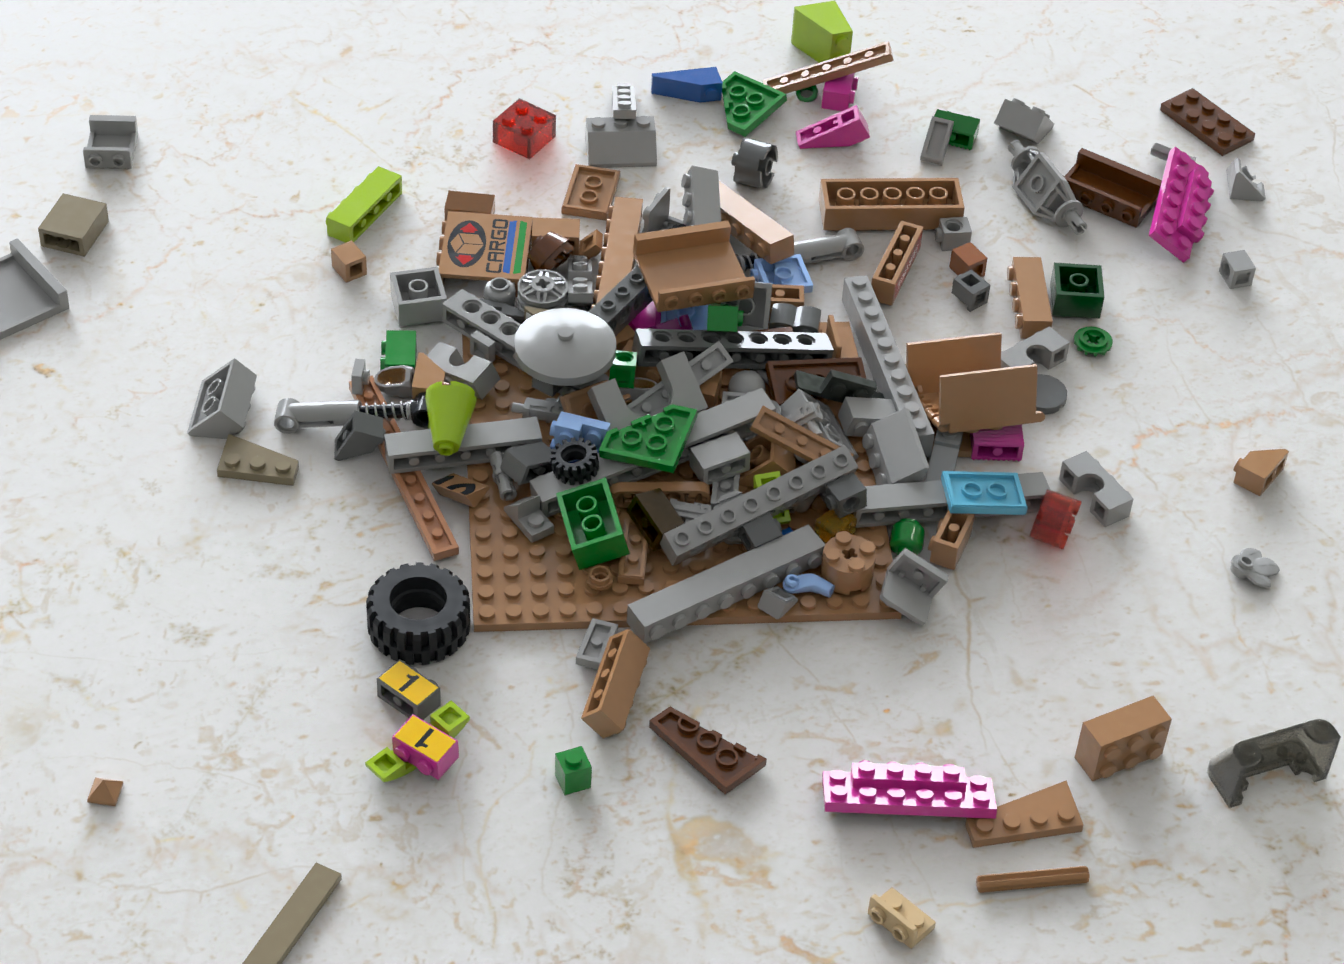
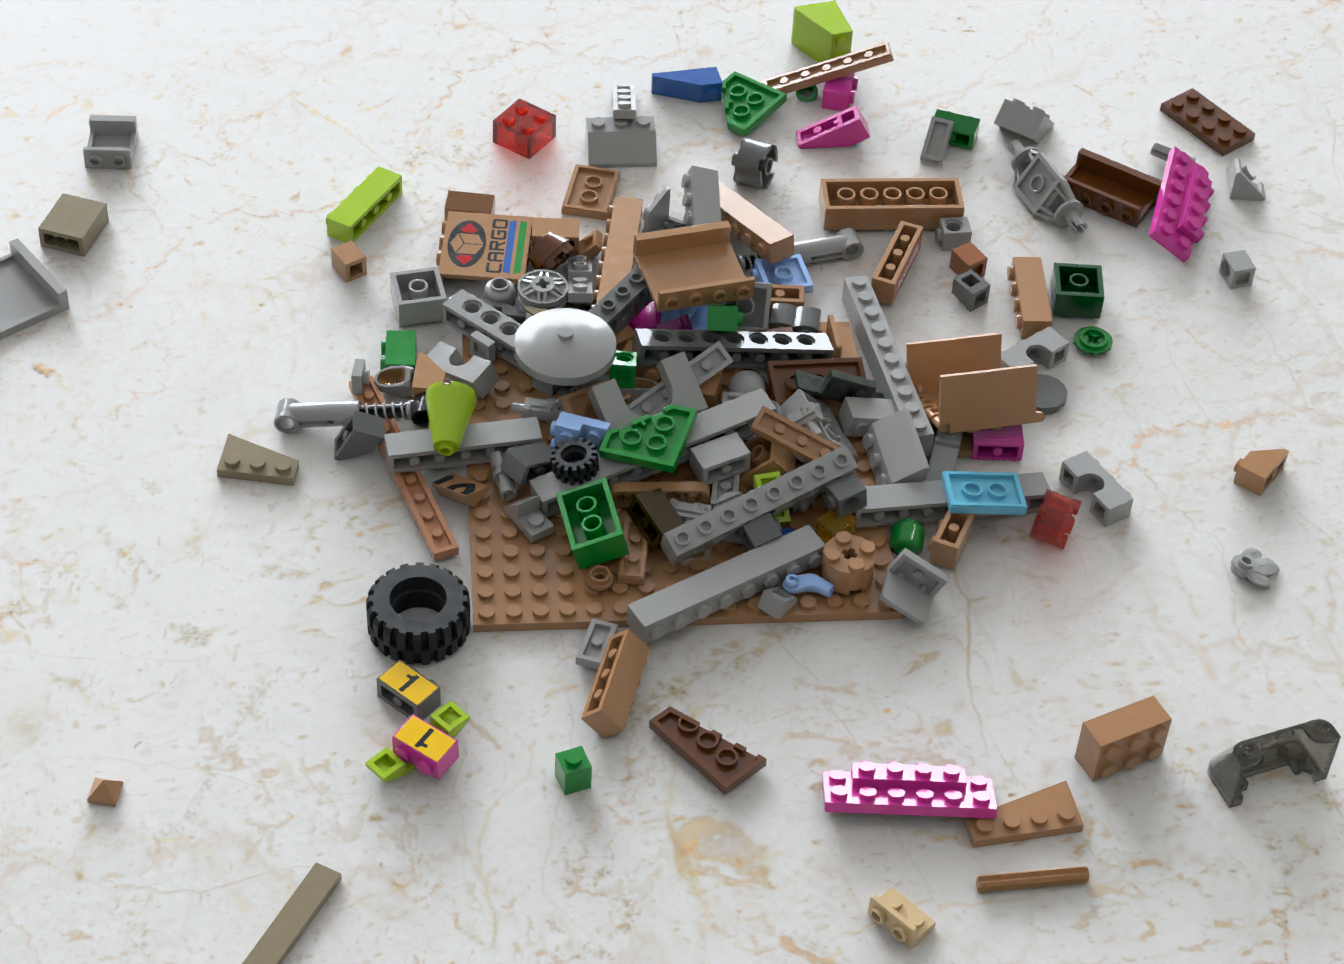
light grey slope [187,358,257,439] -> none

